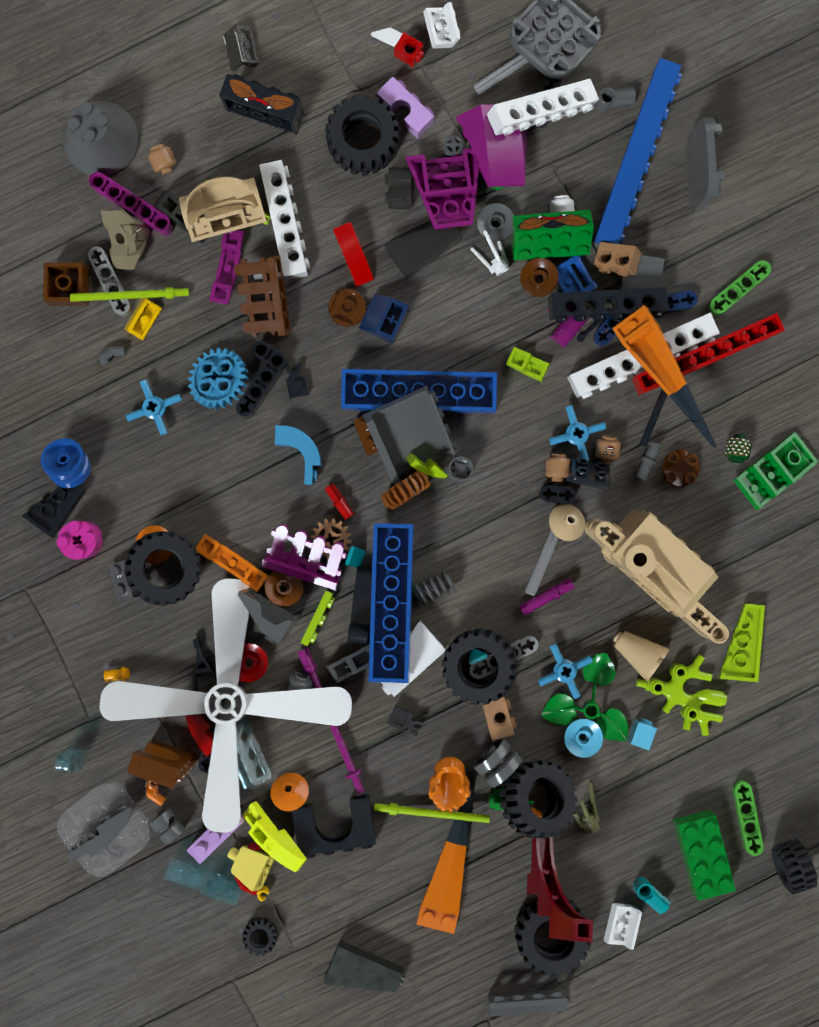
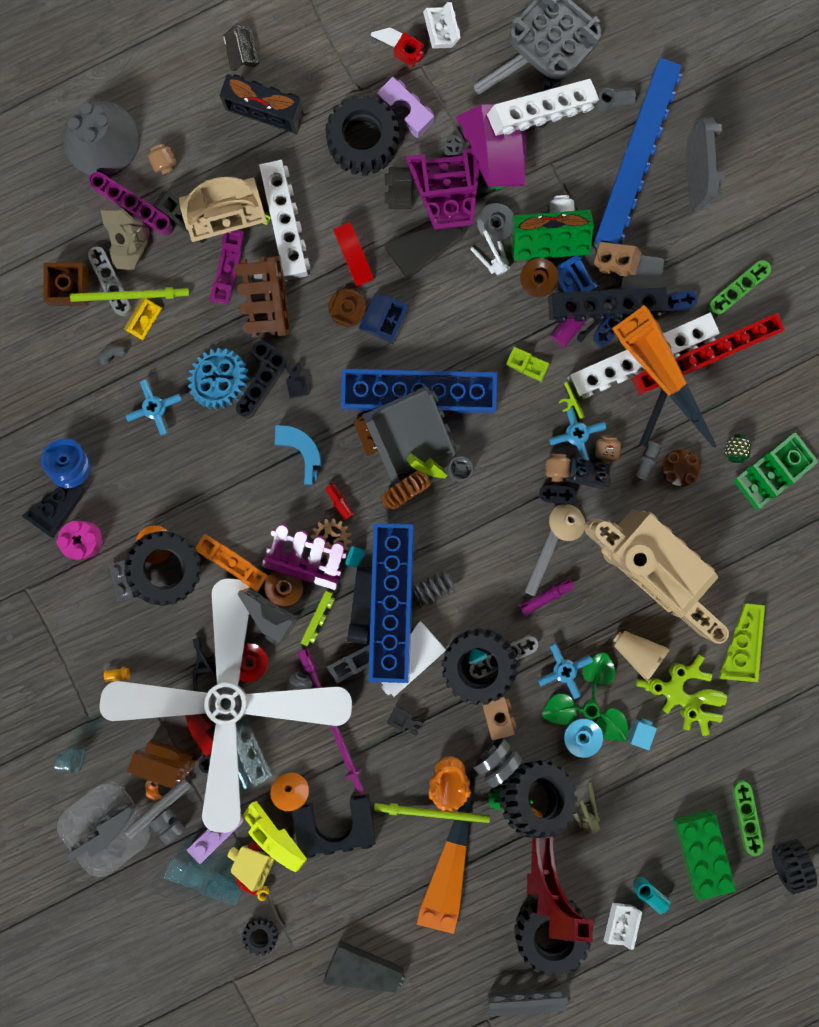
none -> light grey axle [124,779,191,839]
none -> lime piece [559,382,585,419]

